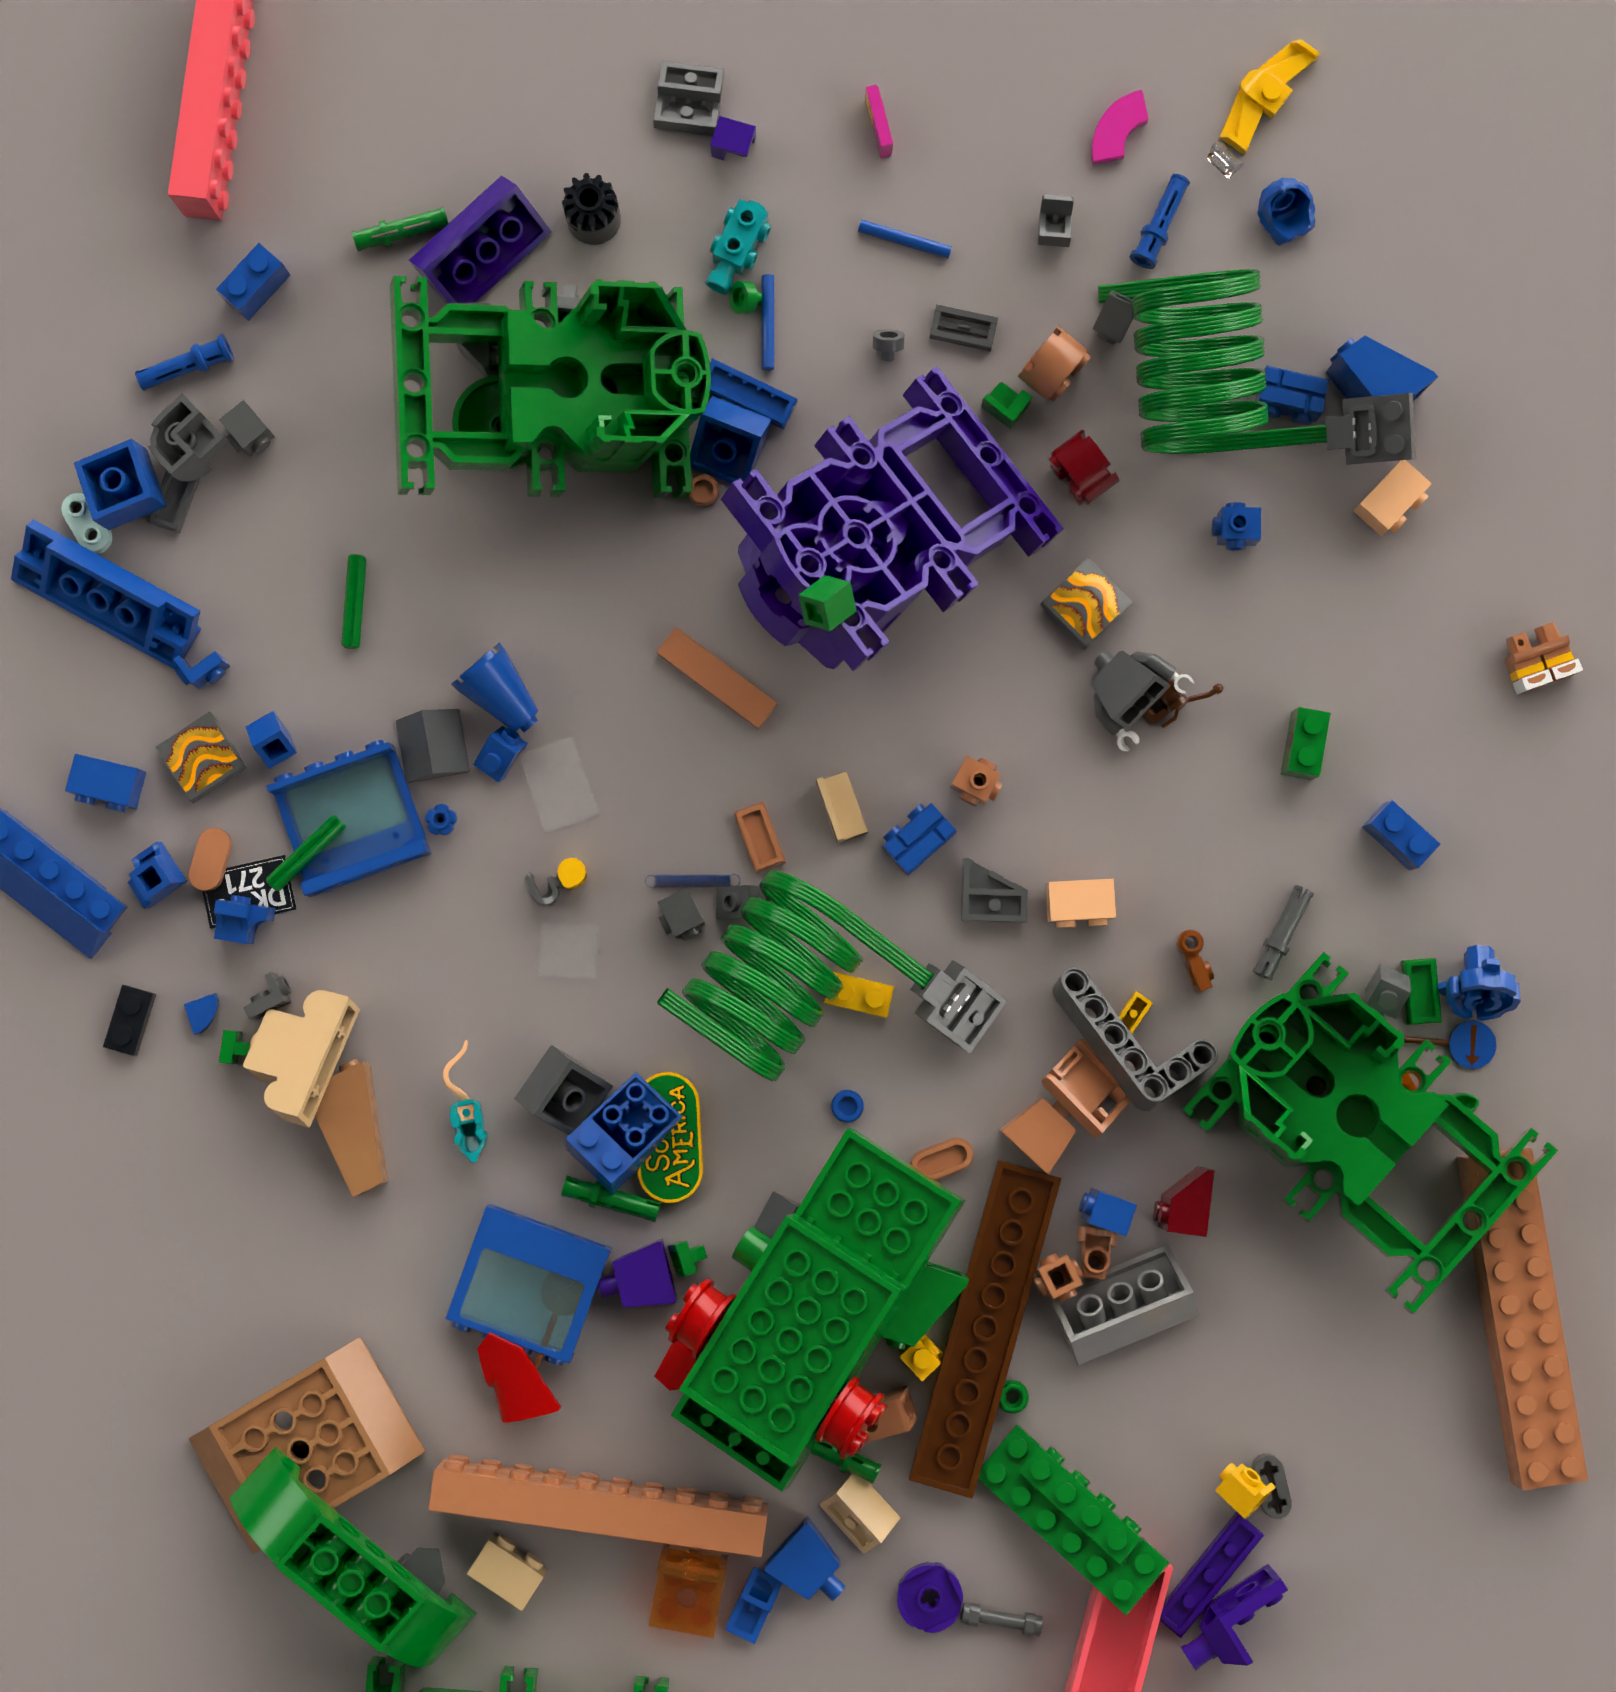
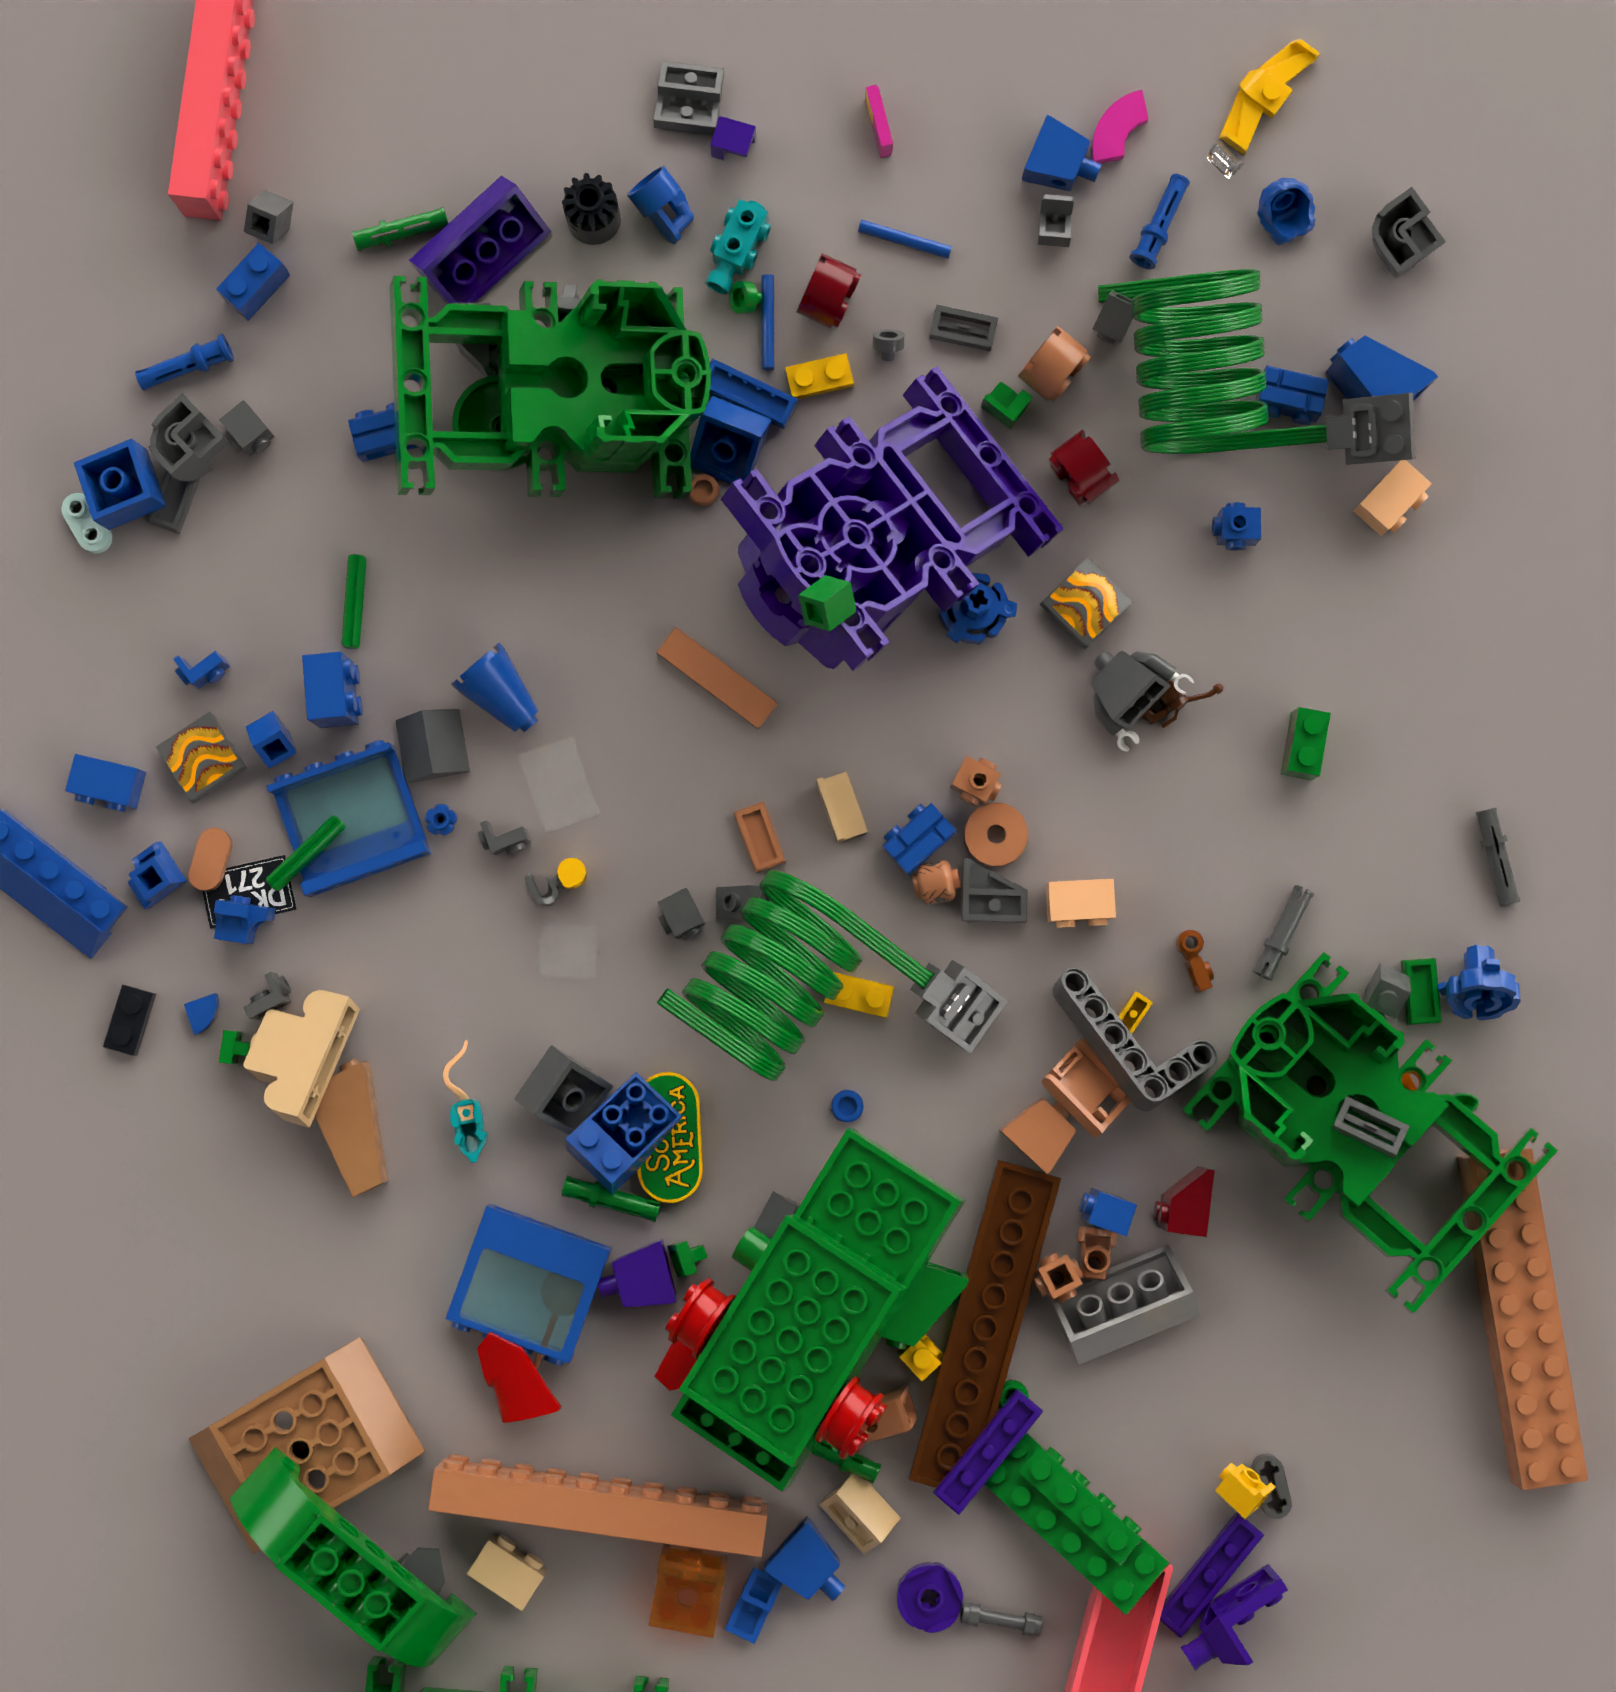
blue slope [11,519,202,670] -> none
blue bracket [473,726,528,783] -> none
blue piece [645,874,740,888] -> none
nougat tile [910,1138,973,1180] -> none
blue brick [1362,800,1440,871] -> none
blue piece [1404,1020,1497,1069] -> none
nougat hips [1504,622,1583,695] -> none
none -> dark grey brick [244,190,294,244]
none -> blue brick [302,651,363,728]
none -> blue brick [348,402,419,463]
none -> dark grey bracket [478,821,531,855]
none -> blue piece [627,165,694,244]
none -> yellow plate [785,353,854,399]
none -> dark red brick [796,253,861,328]
none -> nougat head [912,860,961,905]
none -> dark purple tile [933,1389,1044,1515]
none -> blue piece [938,573,1017,645]
none -> nougat tile [964,803,1028,867]
none -> blue torso [1021,115,1102,191]
none -> dark grey tile [1331,1096,1409,1159]
none -> dark grey brick [1372,187,1446,278]
none -> dark grey pin [1476,808,1520,906]

